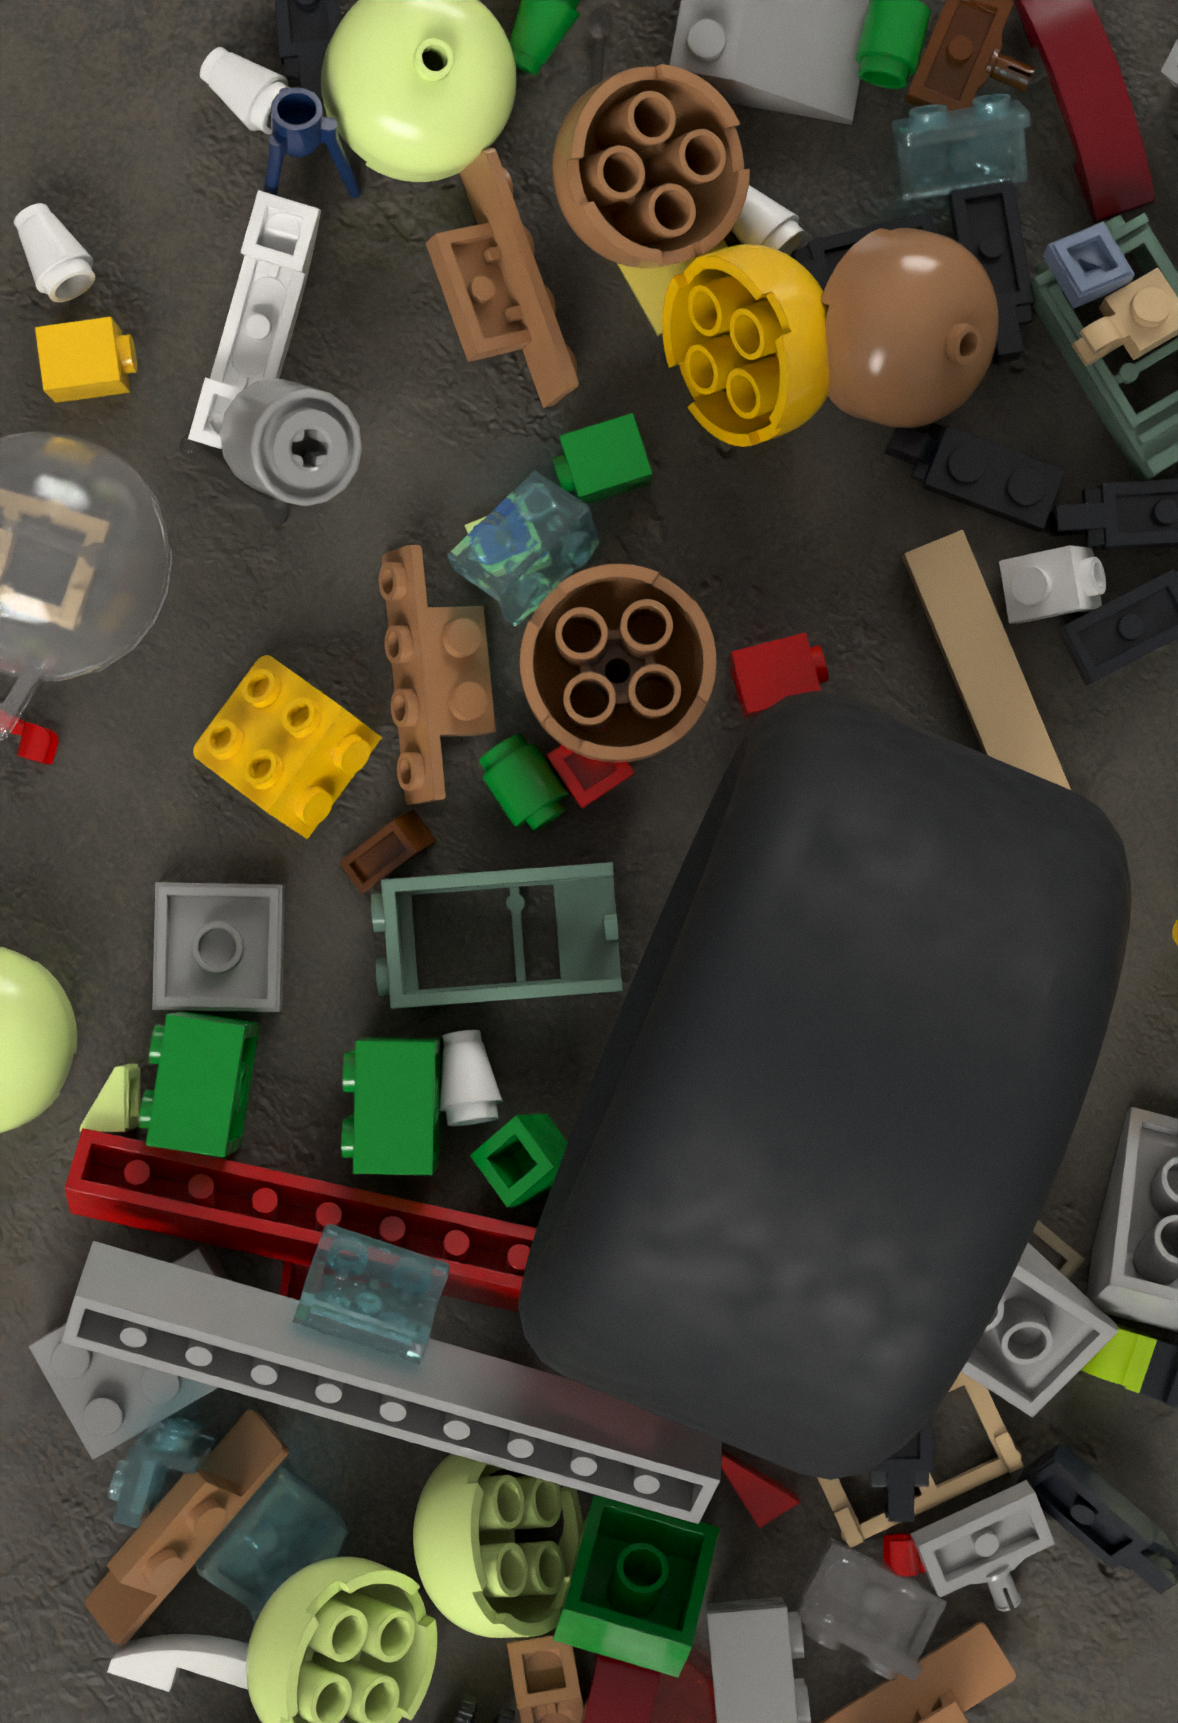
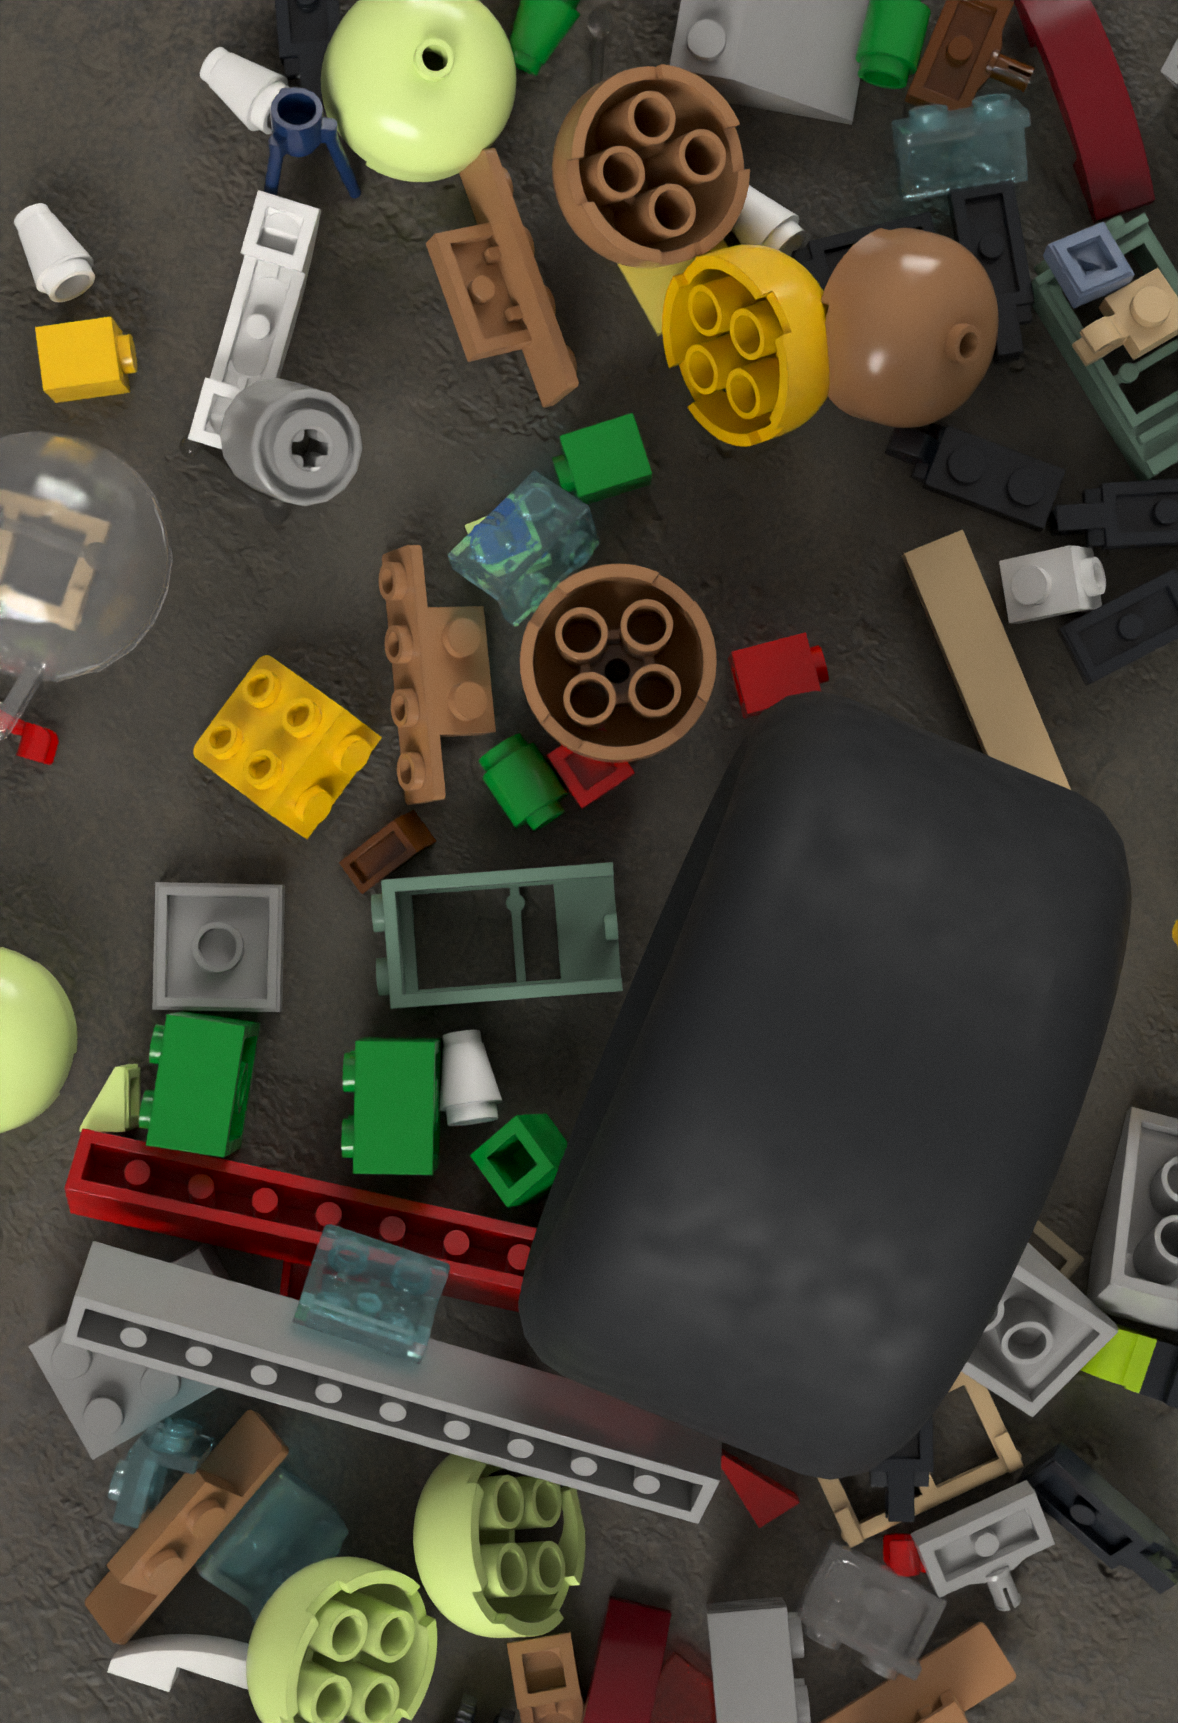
green brick [553,1494,720,1677] -> none

